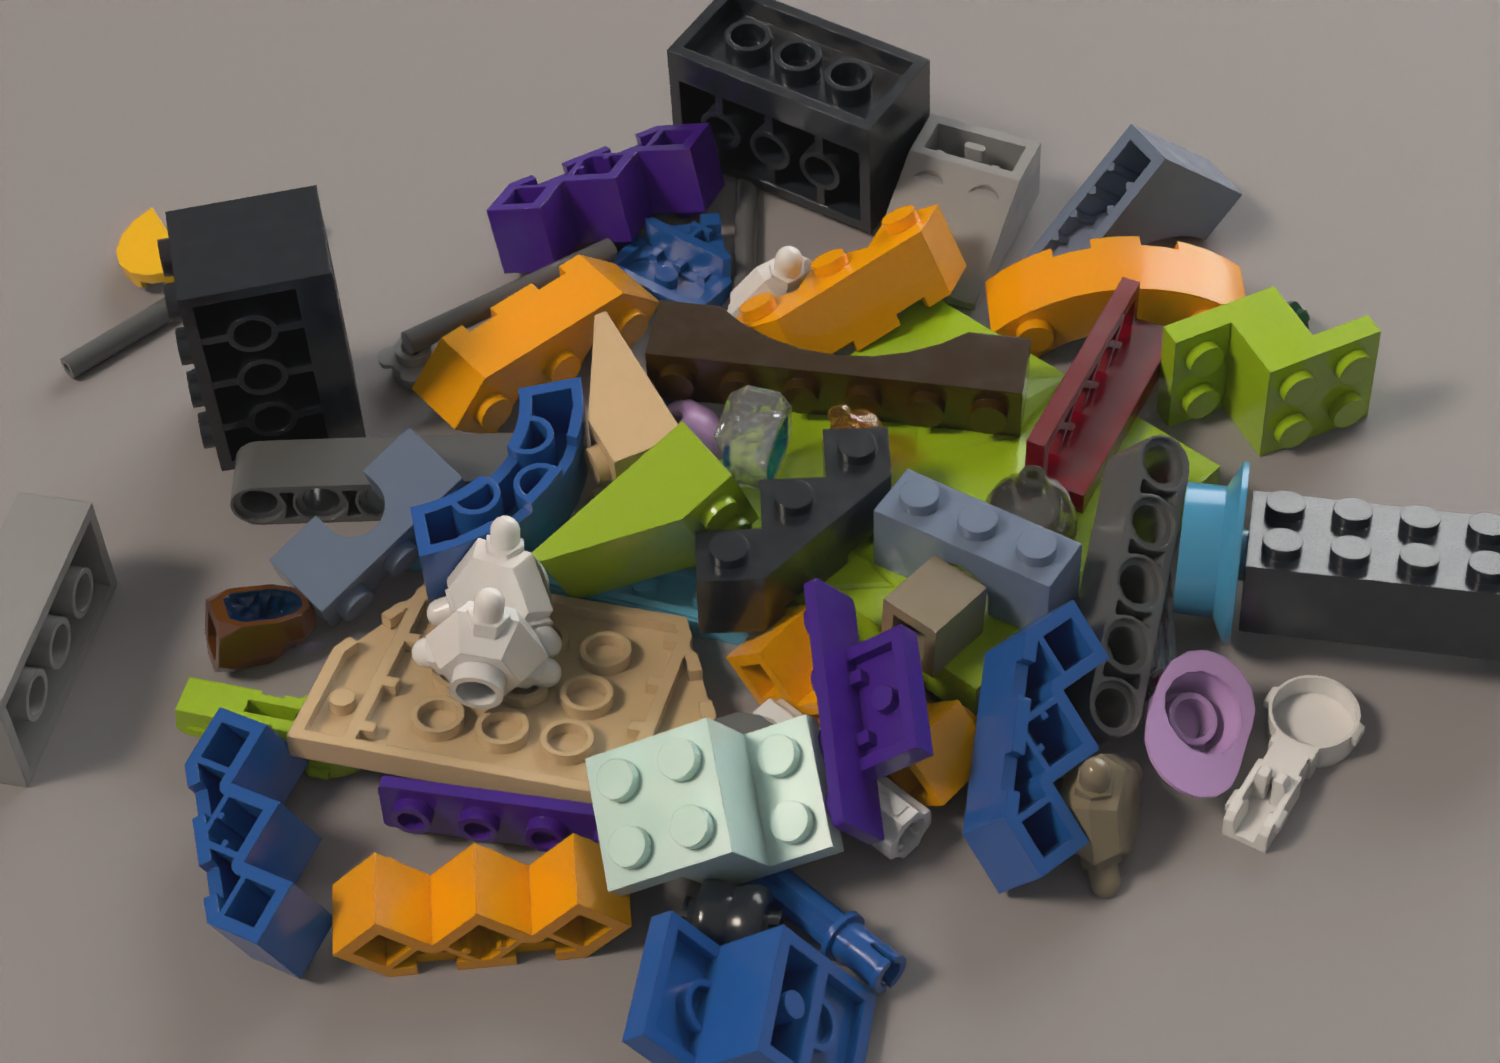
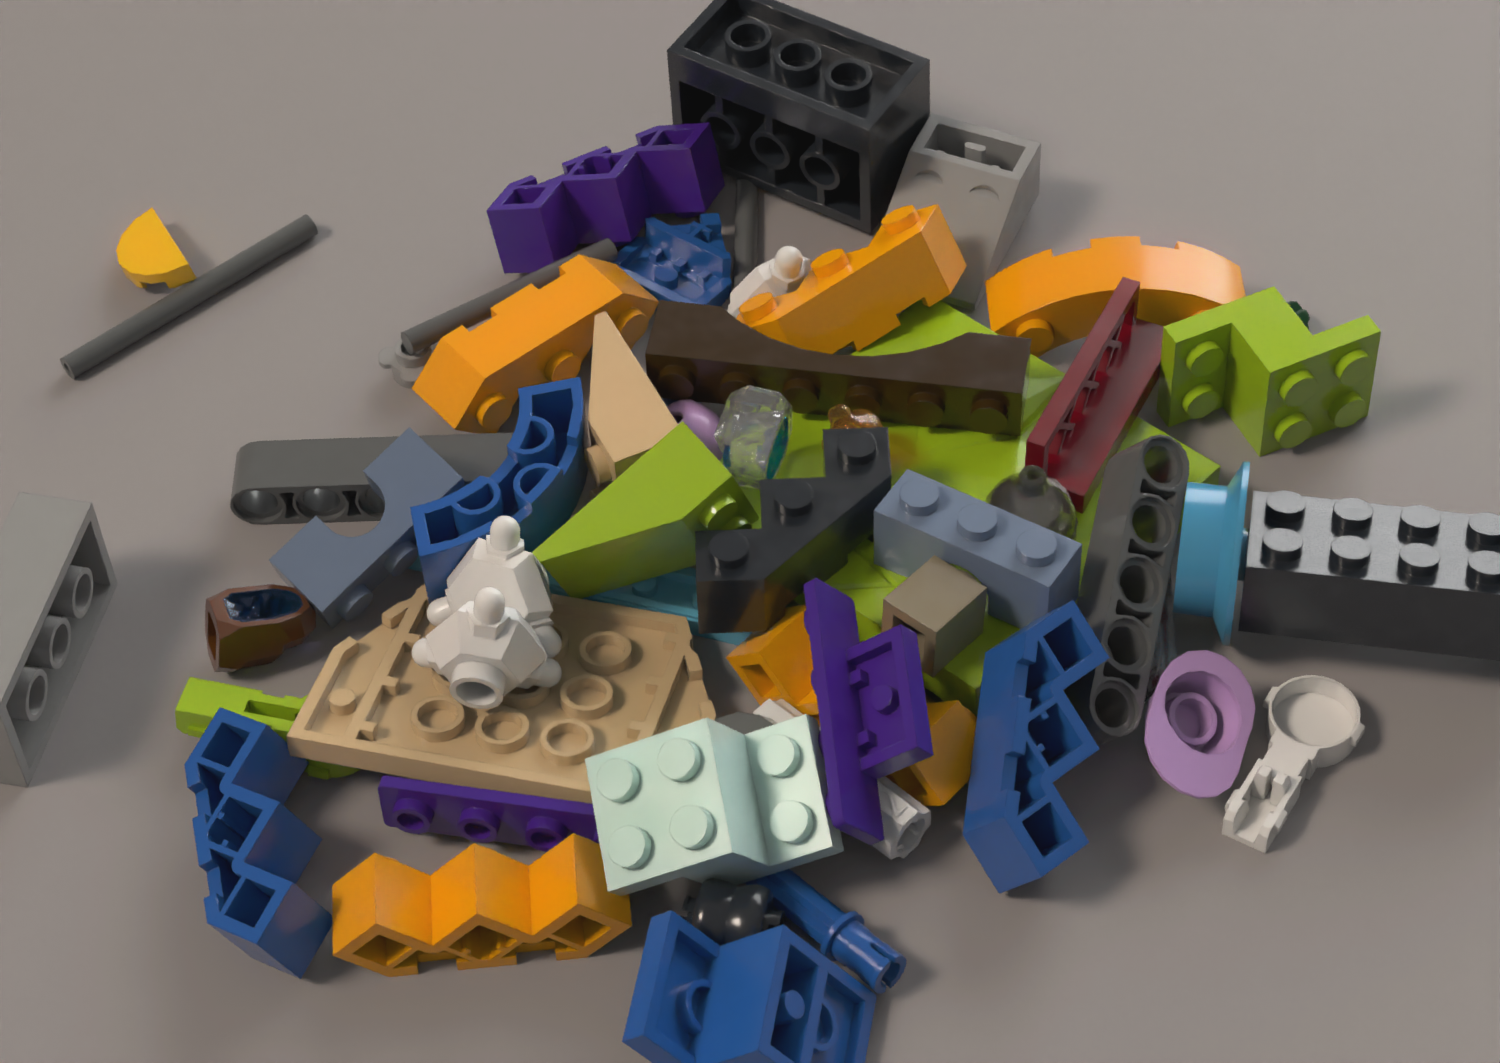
black brick [157,185,366,471] -> none
sand blue arch [1024,123,1243,258] -> none
dark tan rock [1053,753,1143,898] -> none

